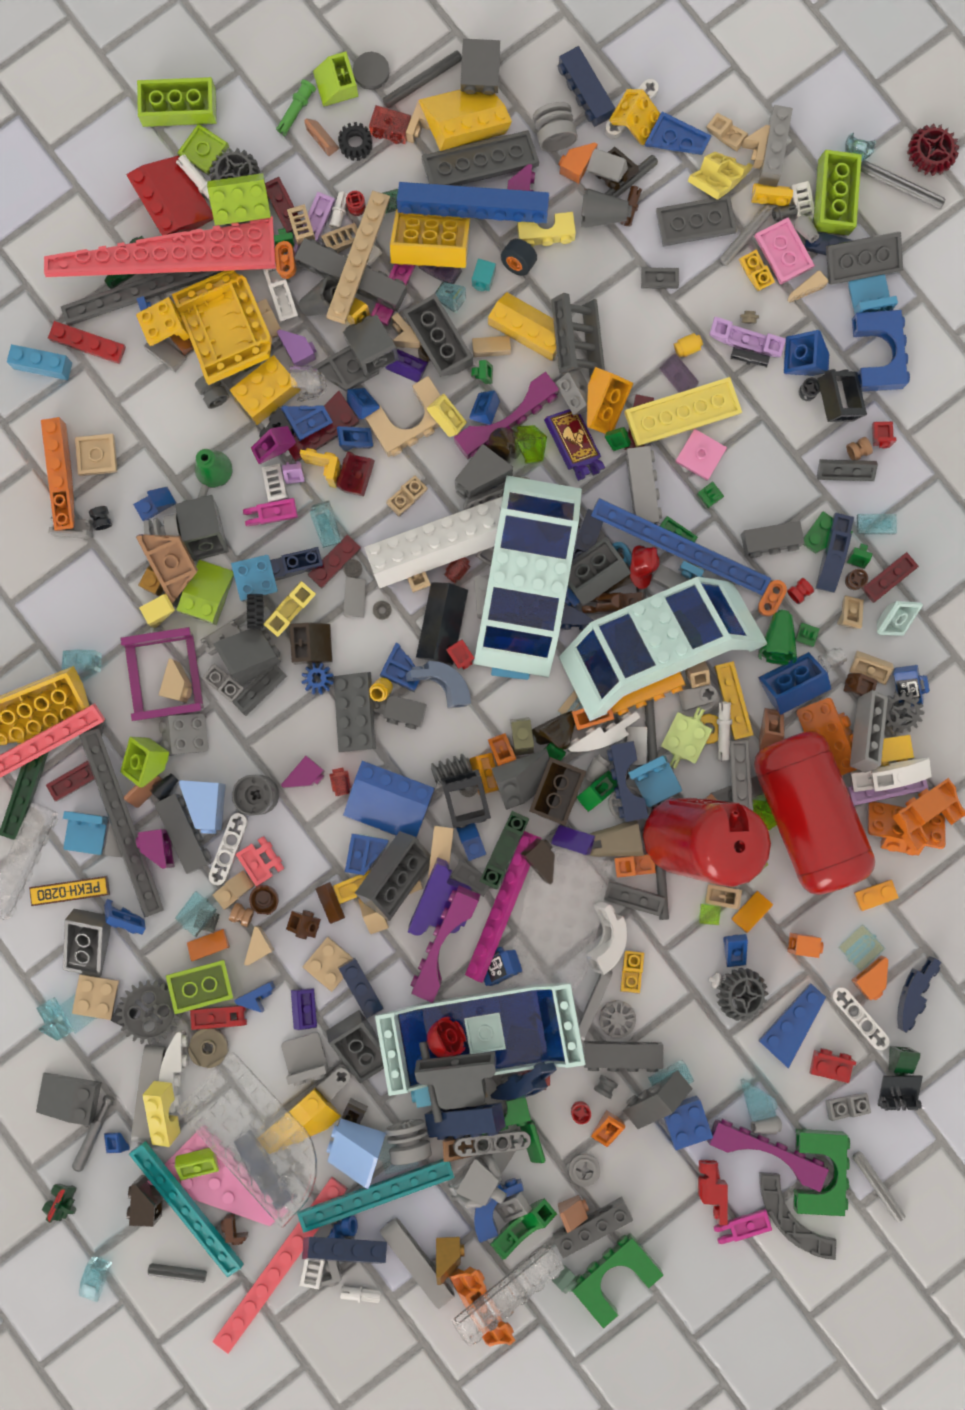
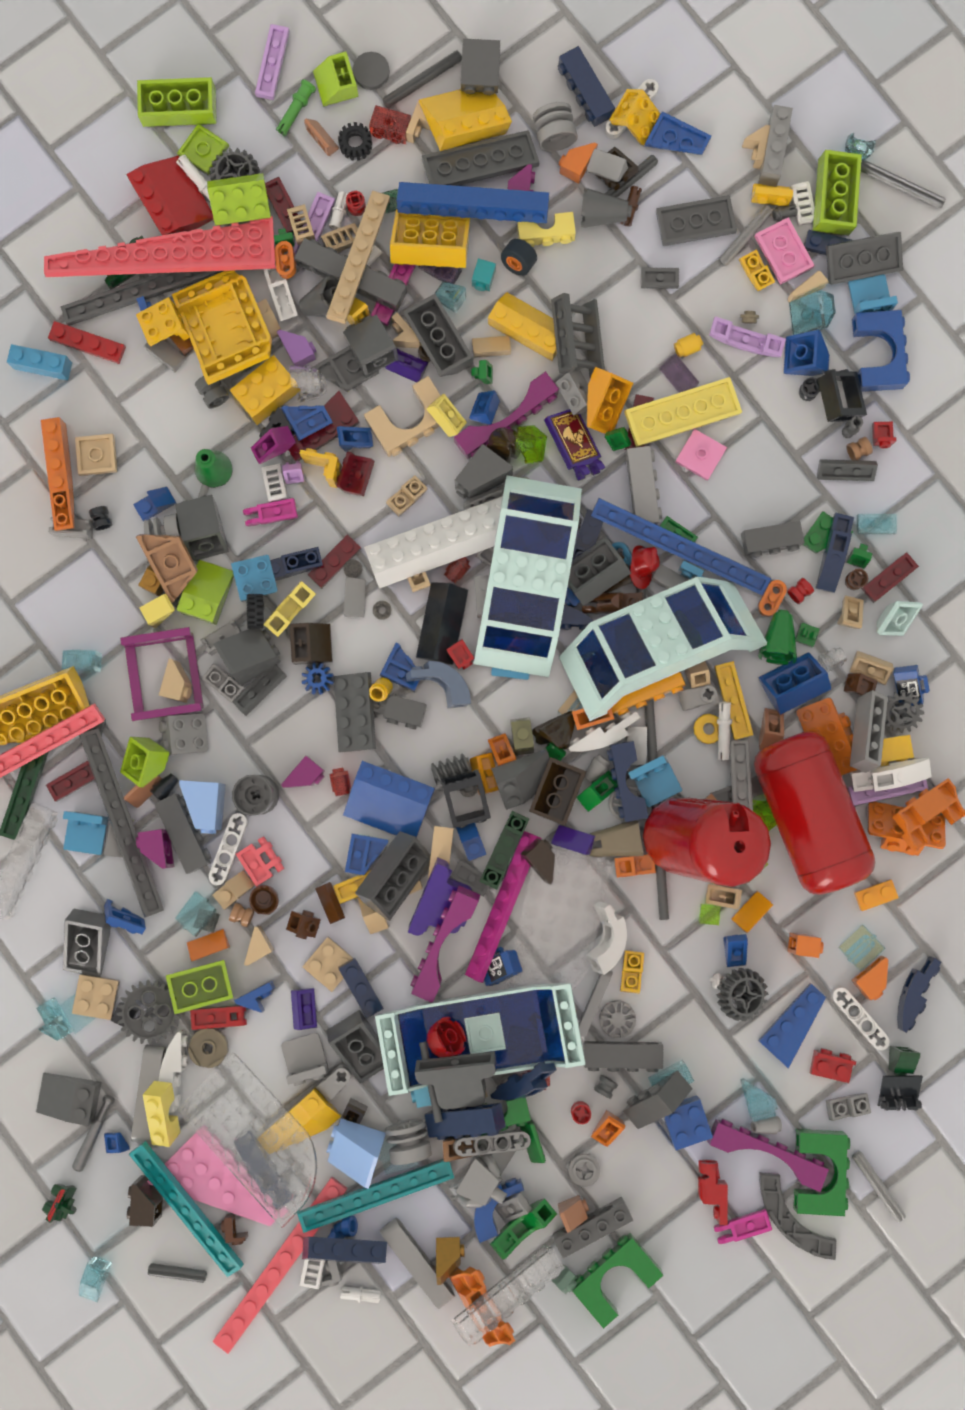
tile [29,876,110,906] -> none
lime slope [175,1147,219,1181] -> none
clear light blue slope [310,501,341,548] -> none
blue slope [347,388,380,419] -> none
dark grey plate [603,880,665,917] -> none
yellowish green plate [661,707,713,769] -> none
light yellow slope [688,152,753,200] -> none
green tile [697,481,724,509] -> none
tan slope [706,113,748,151] -> none
black pin [730,347,770,368] -> none
light grey cone [794,214,819,243] -> none
dark red gear [907,124,959,176] -> none
none -> lavender plate [255,24,290,100]
none -> clear light blue slope [789,290,836,335]
none -> dark grey pin [842,416,863,438]

